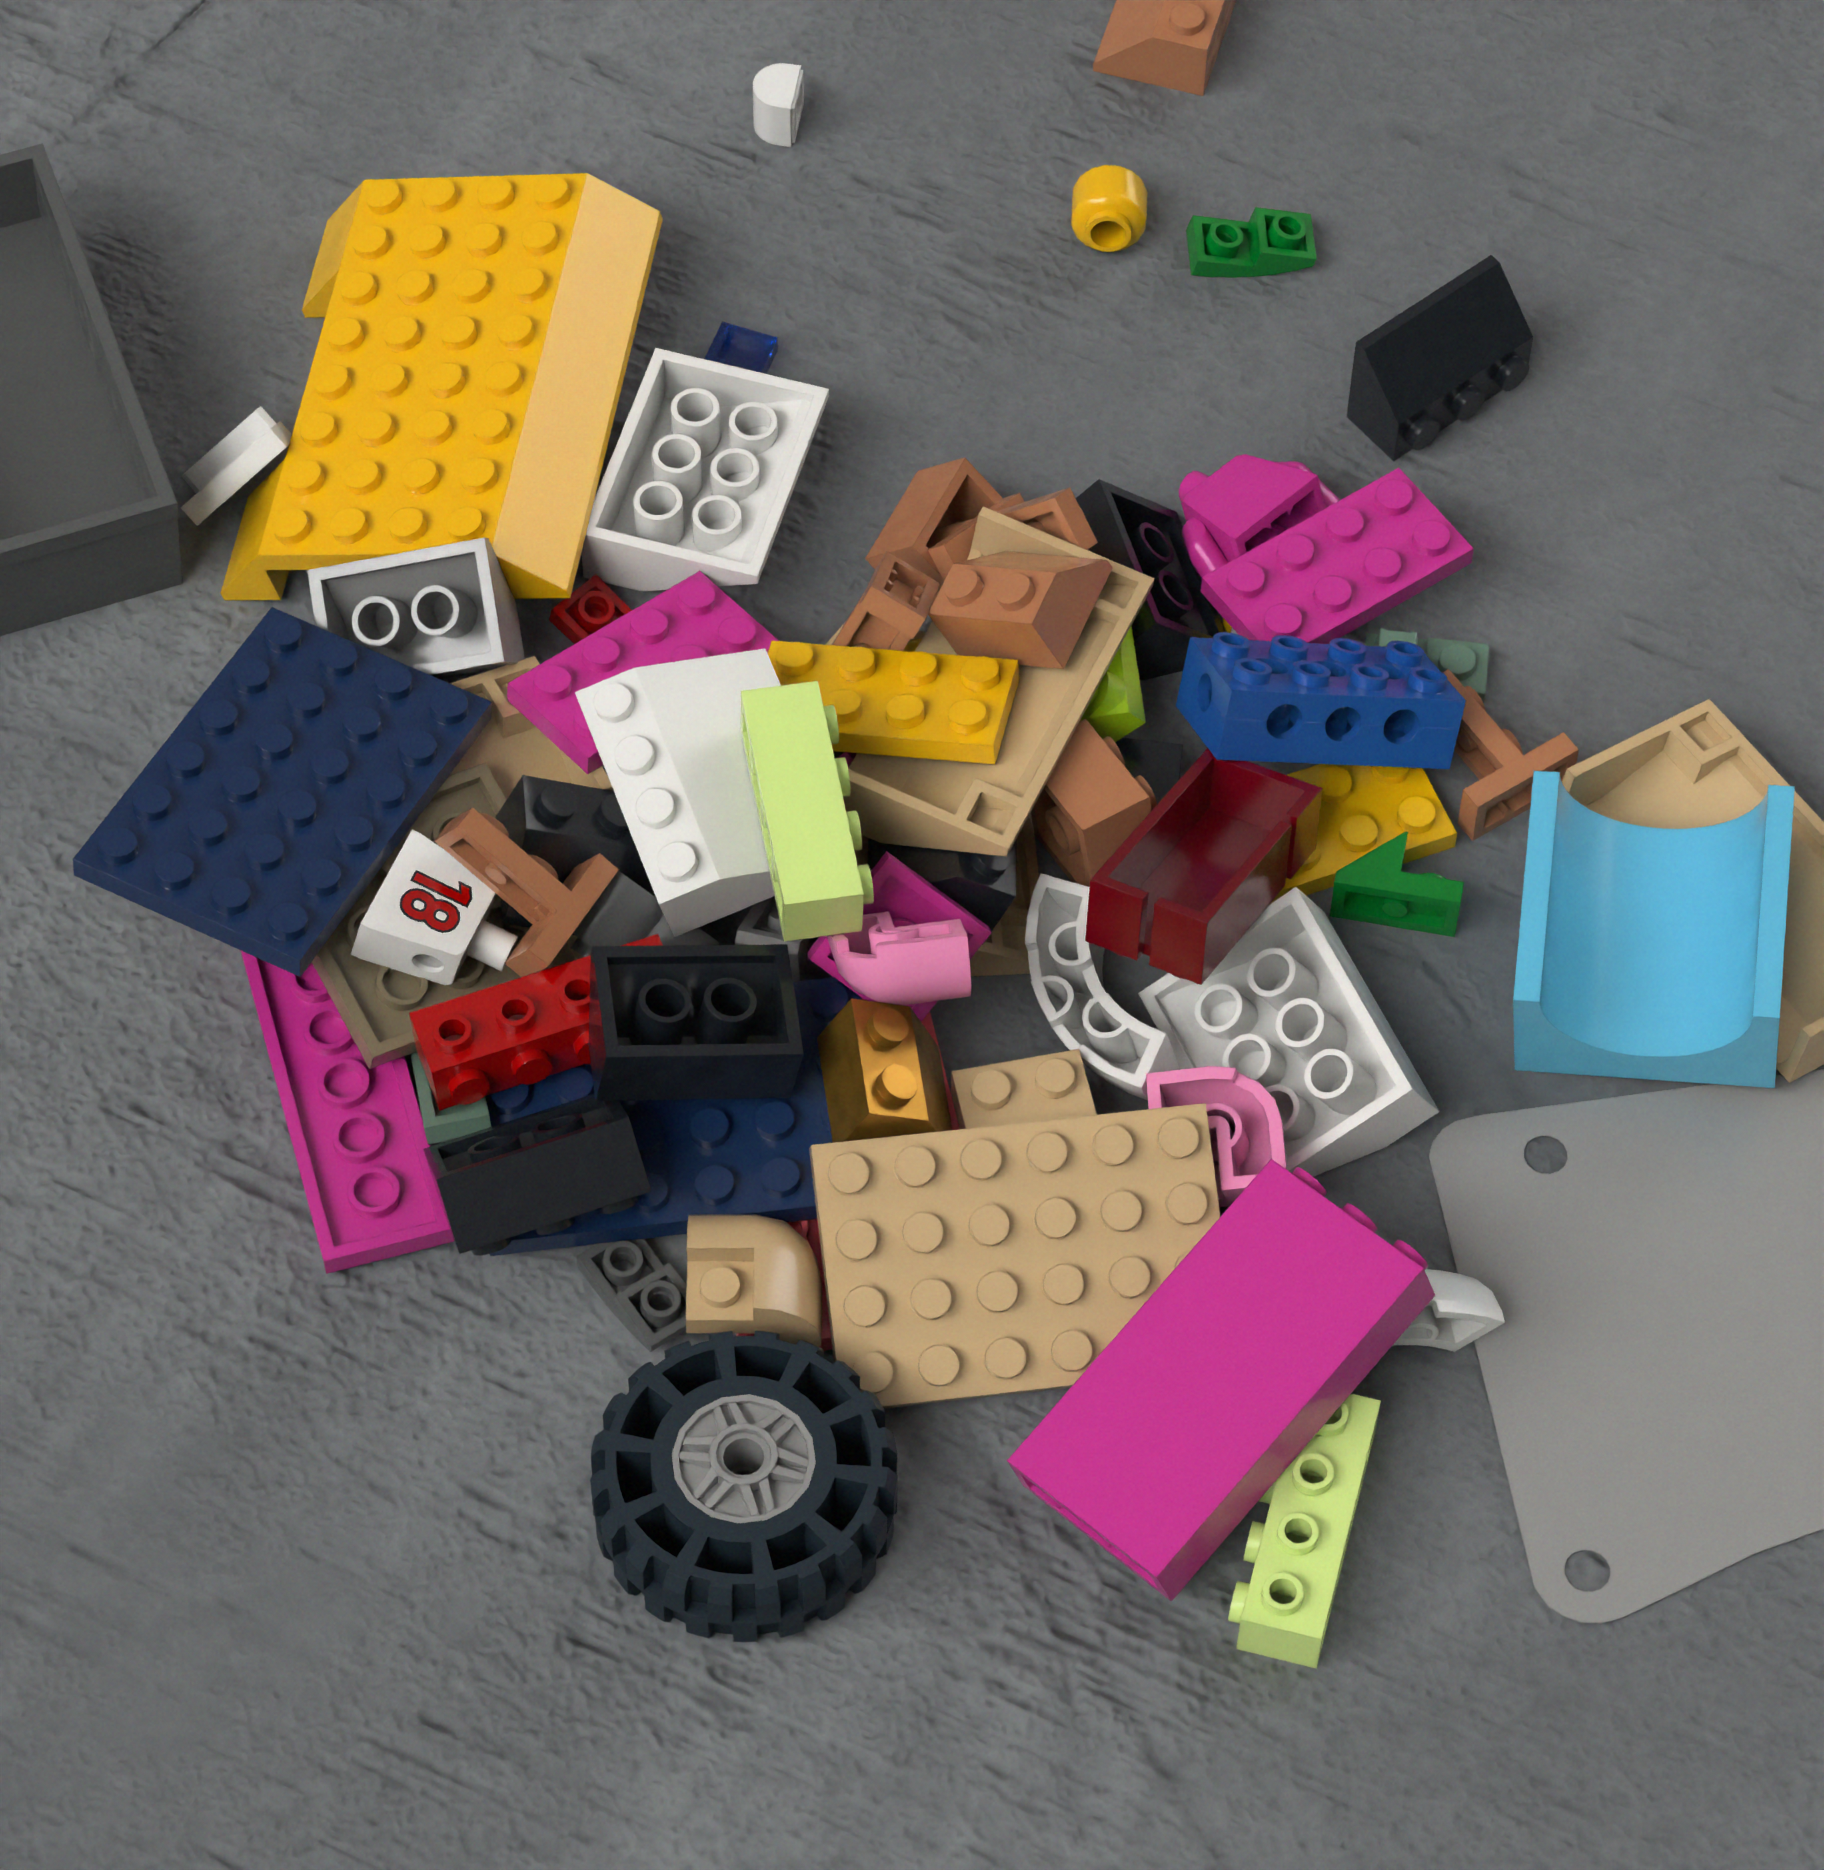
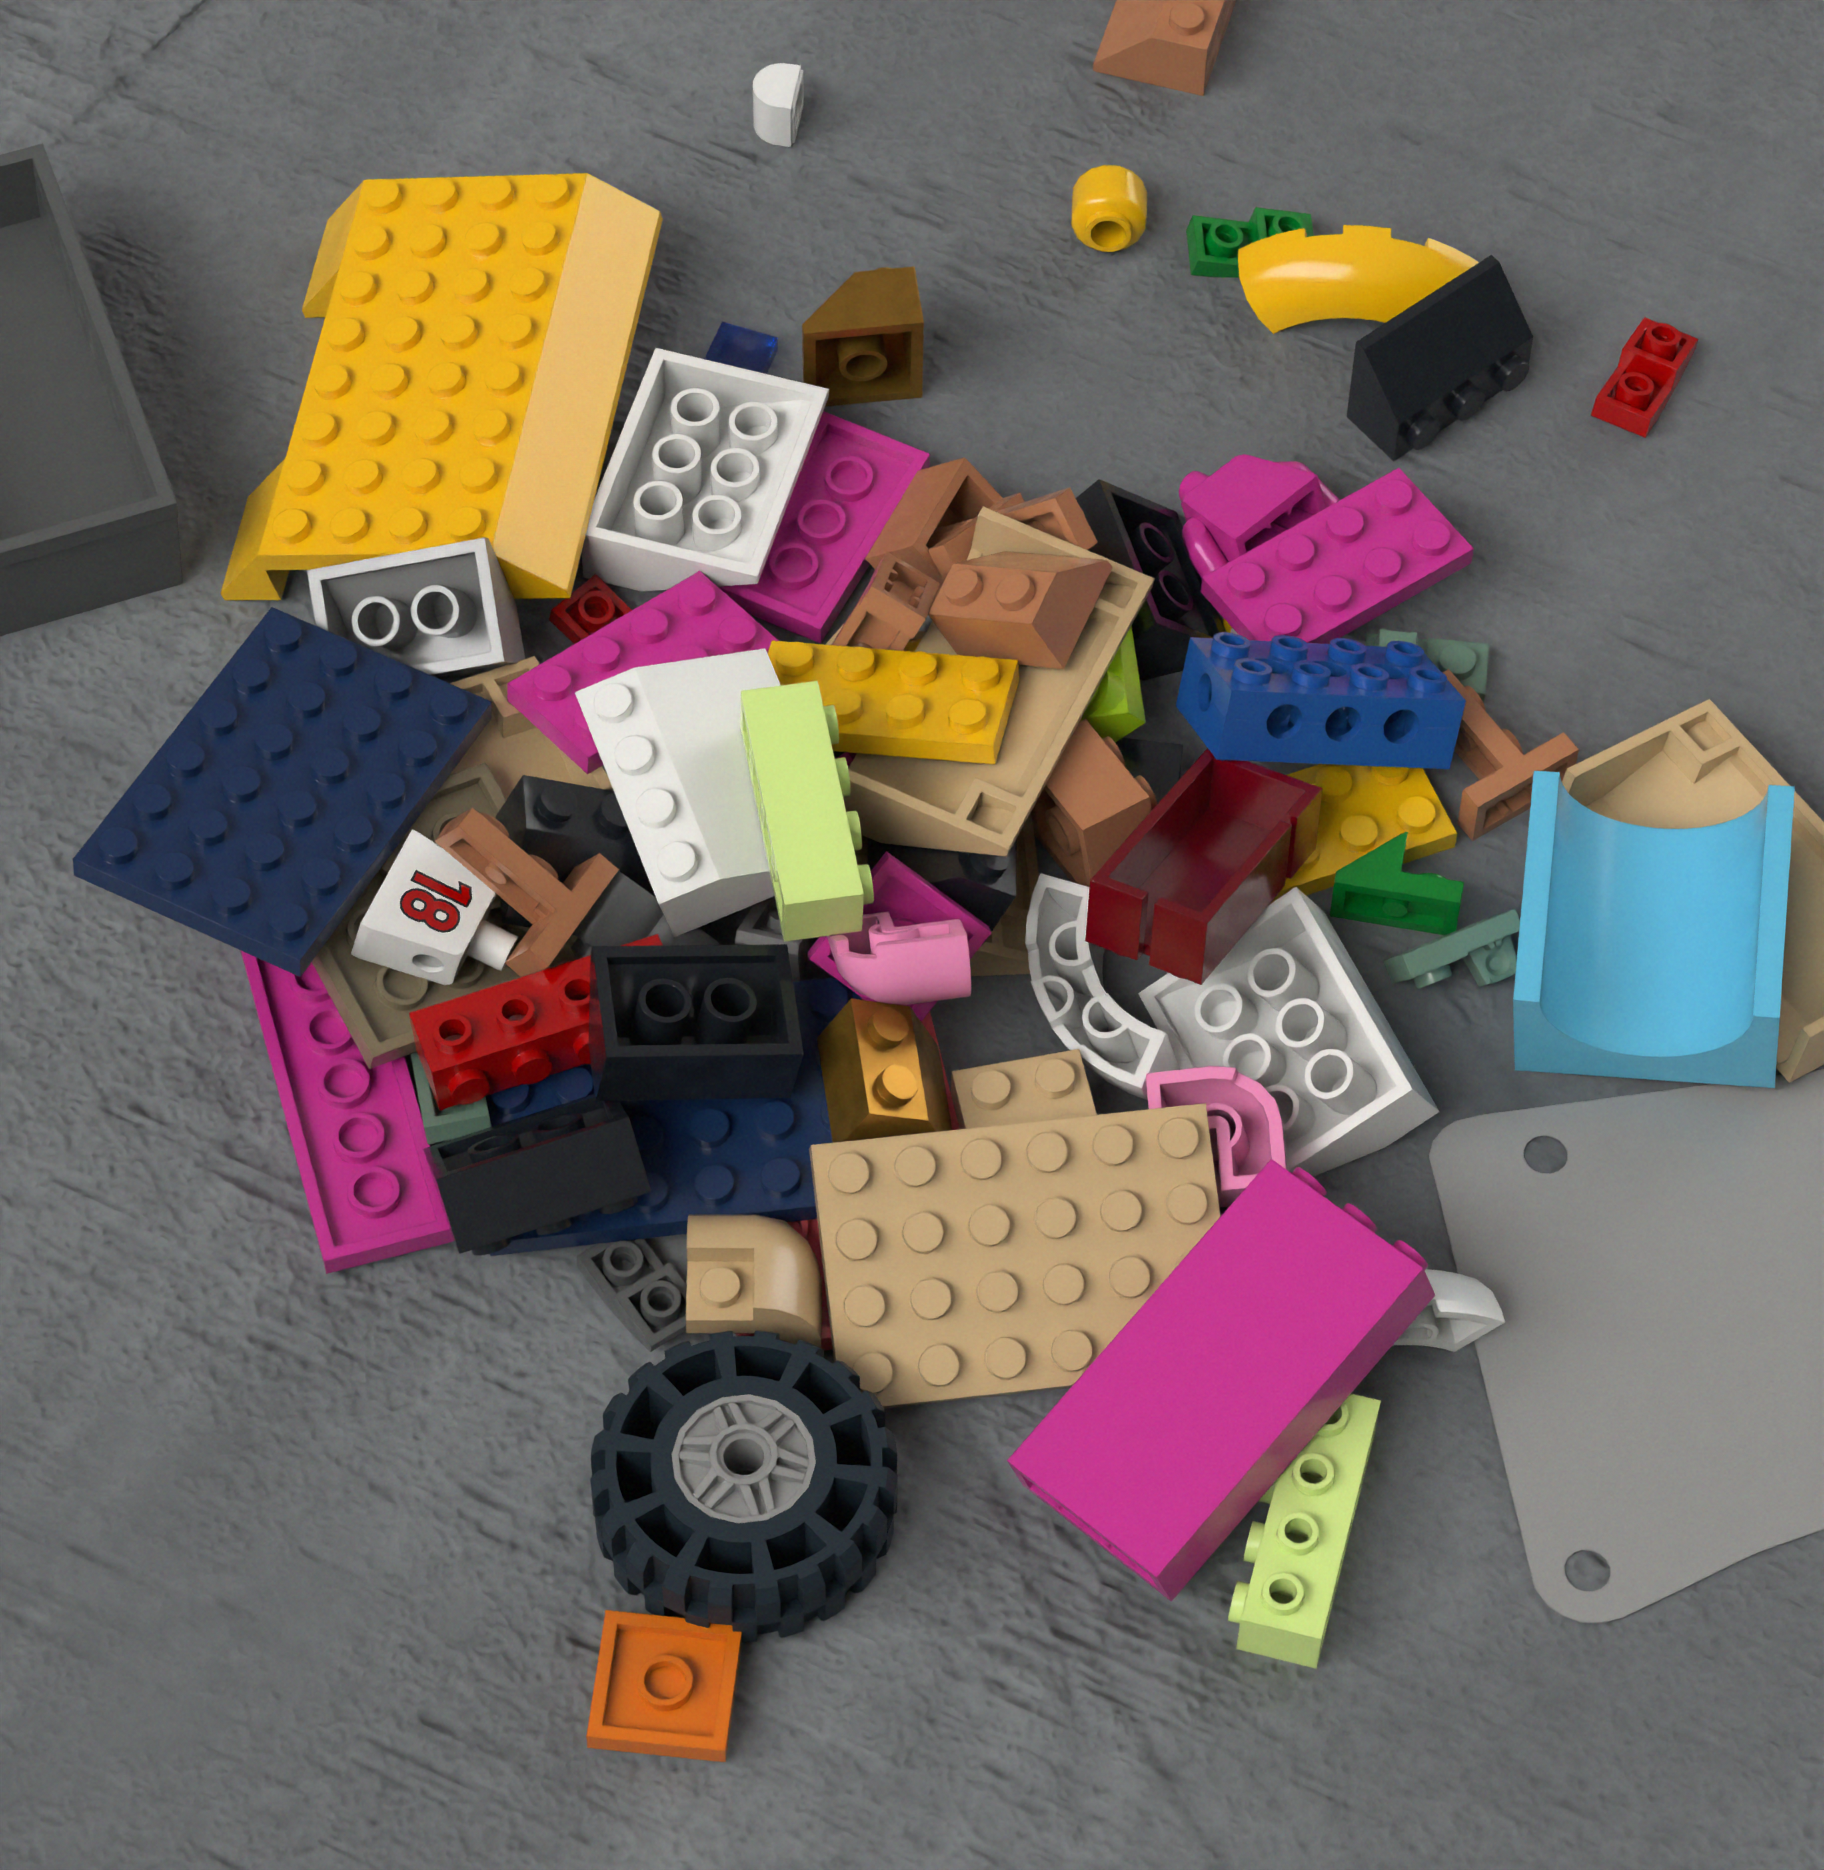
white slope [181,406,291,526] -> none
none -> orange plate [586,1610,742,1762]
none -> dark pink plate [718,411,930,644]
none -> pearl gold slope [802,266,924,407]
none -> yellow brick [1238,225,1479,334]
none -> sand green hinge [1383,909,1520,989]
none -> red slope [1591,317,1699,438]

